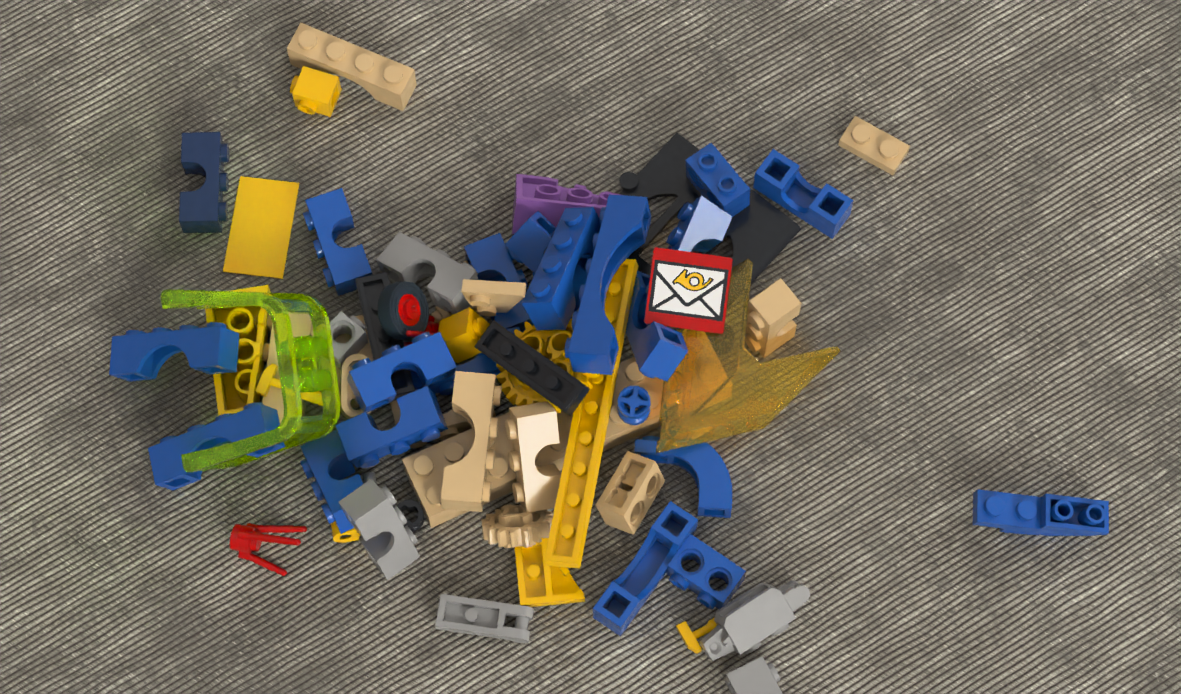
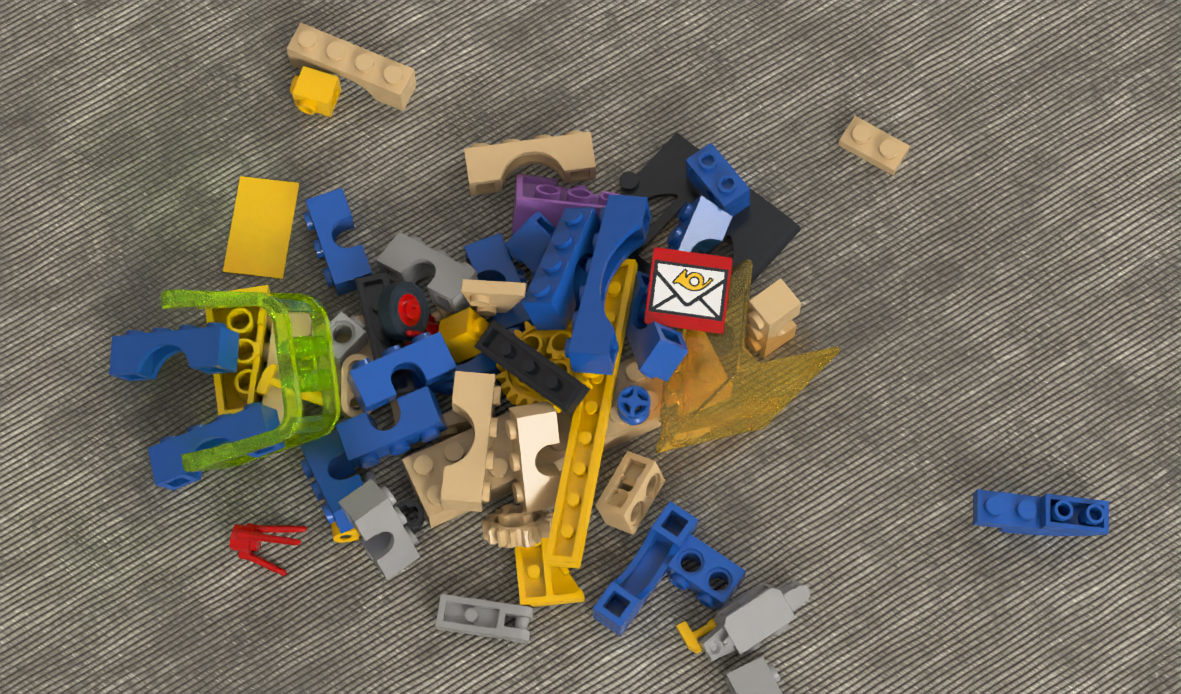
dark blue arch [179,132,229,233] -> none
blue arch [634,429,732,518] -> none
blue arch [753,149,853,239] -> none
none -> tan arch [464,130,596,196]

